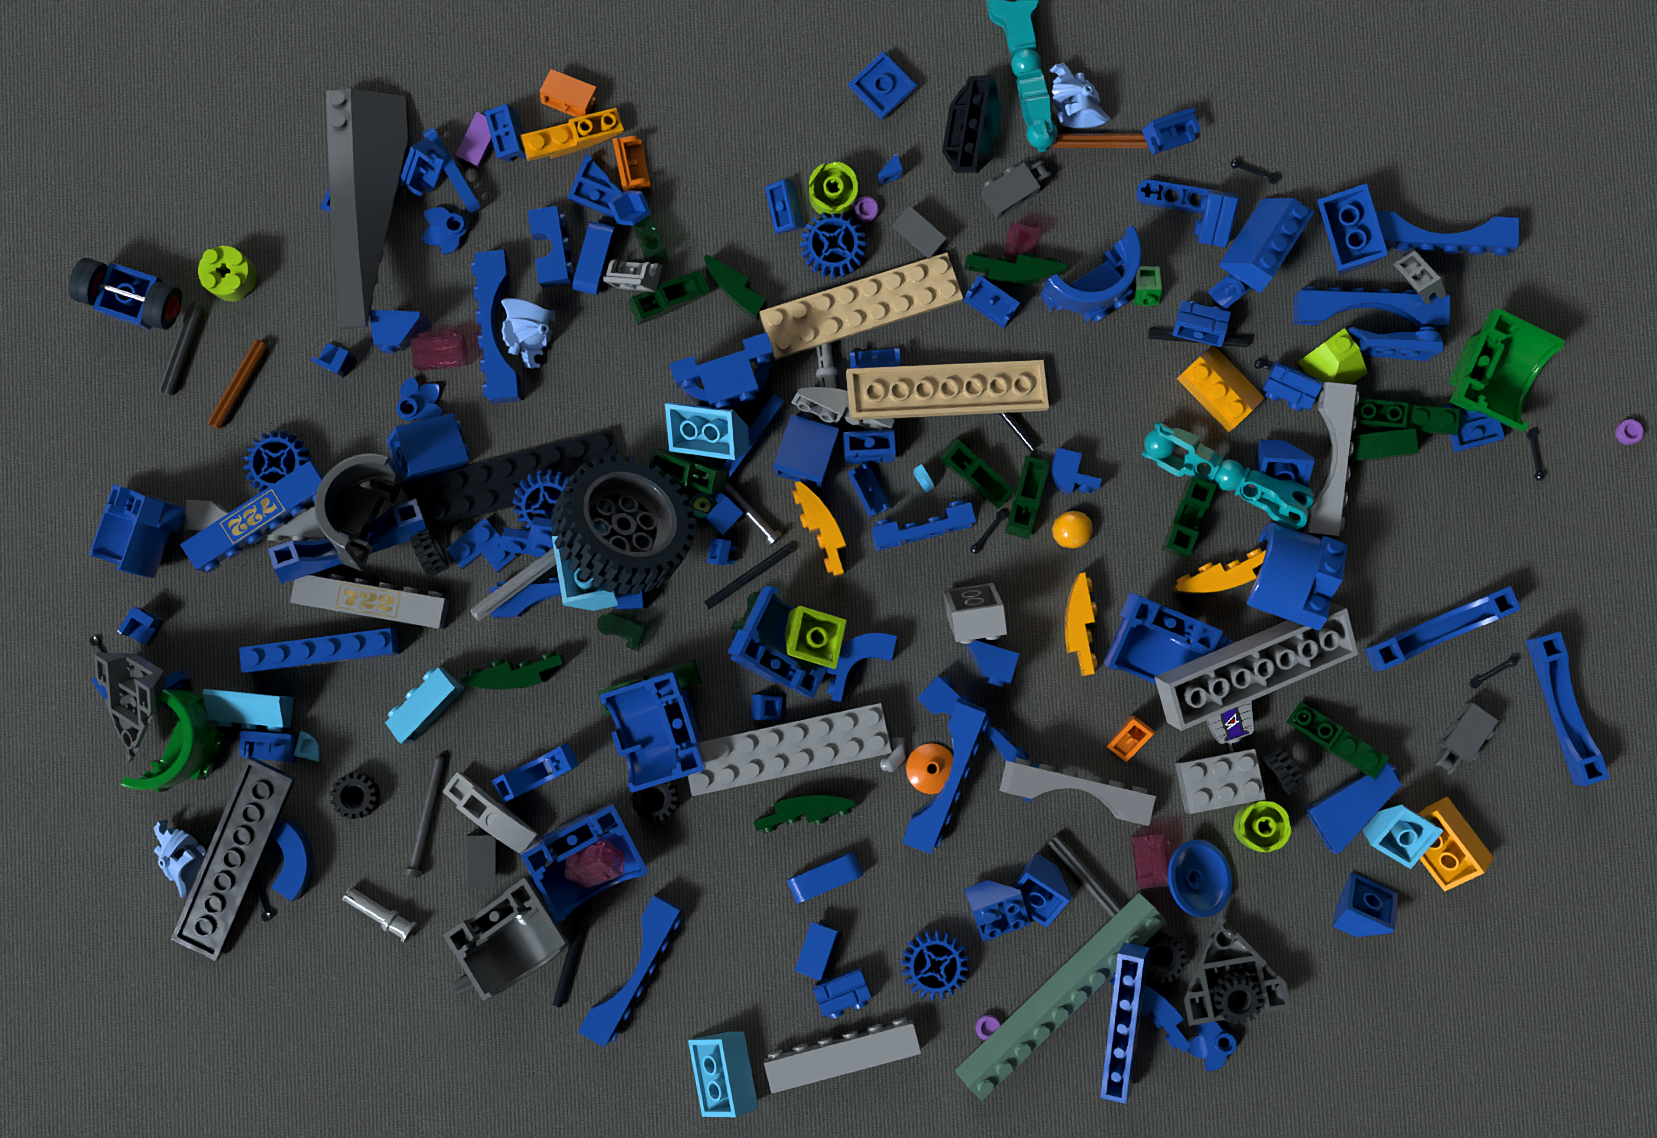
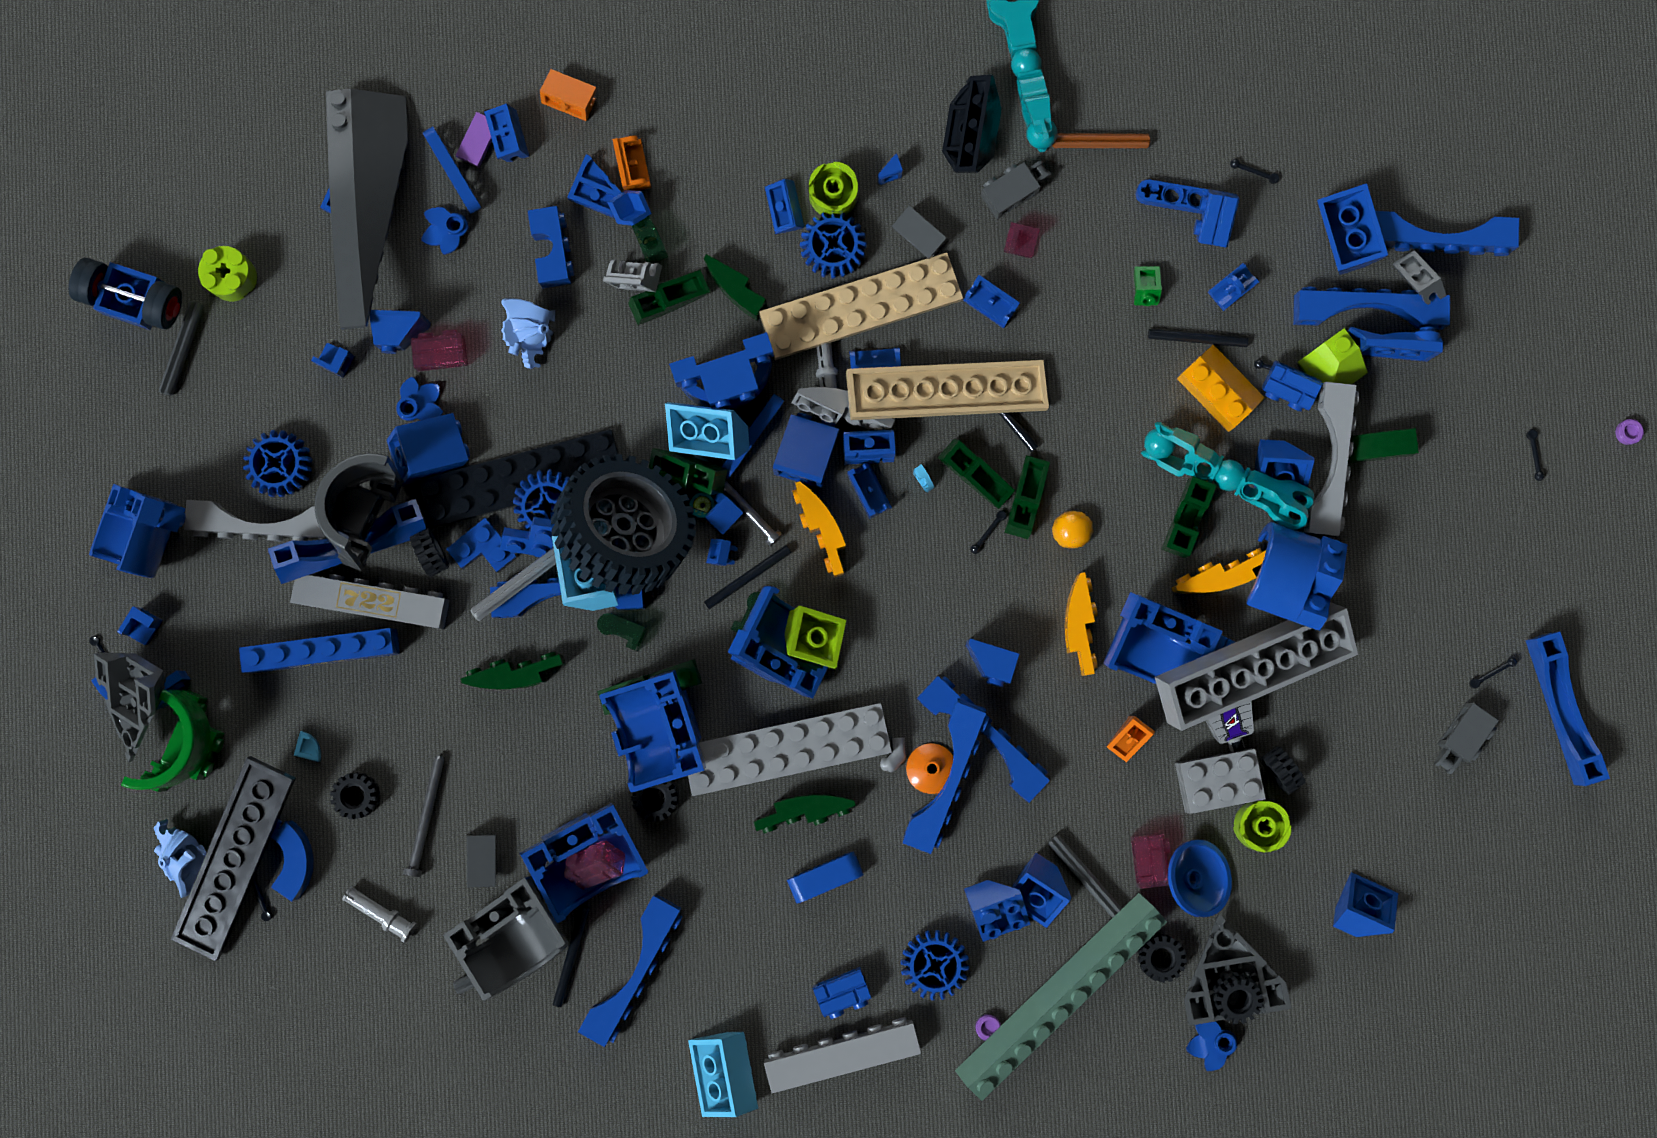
blue brick [180,461,324,573] -> none
medium azure slope [203,689,294,732] -> none
dark orange axle [208,339,268,430] -> none
blue hinge [239,730,298,762] -> none
medium azure slope [385,667,465,744] -> none
blue hinge [399,138,447,196] -> none
light grey slope [442,772,538,853] -> none
blue arch [471,250,522,404] -> none
blue arch [492,743,579,804] -> none
light orange slope [520,108,624,161] -> none
blue beam [572,221,616,296] -> none
blue slope [751,695,783,721] -> none
blue hinge [795,922,842,981] -> none
blue arch [827,633,897,702] -> none
blue plate [848,51,918,121] -> none
medium lavender tile [854,196,879,223] -> none
blue piece [871,500,976,551] -> none
light grey brick [944,583,1007,644] -> none
dark green slope [964,252,1067,286] -> none
light grey arch [999,758,1156,826] -> none
blue piece [1040,225,1142,324] -> none
light blue helmet [1050,62,1111,128] -> none
blue brick [1051,448,1102,495] -> none
blue brick [1100,942,1150,1104] -> none
blue slope [1110,972,1191,1053] -> none
blue hinge [1142,107,1200,155] -> none
blue brick [1172,300,1231,347] -> none
blue slope [1218,198,1314,293] -> none
dark green slope [1286,701,1390,781] -> none
blue slope [1304,764,1401,854] -> none
dark green slope [1355,399,1460,436] -> none
medium azure slope [1362,805,1443,869] -> none
blue arch [1364,586,1521,672] -> none
light orange slope [1418,797,1494,892] -> none
blue wing [1441,405,1505,453] -> none
green piece [1448,308,1565,432] -> none

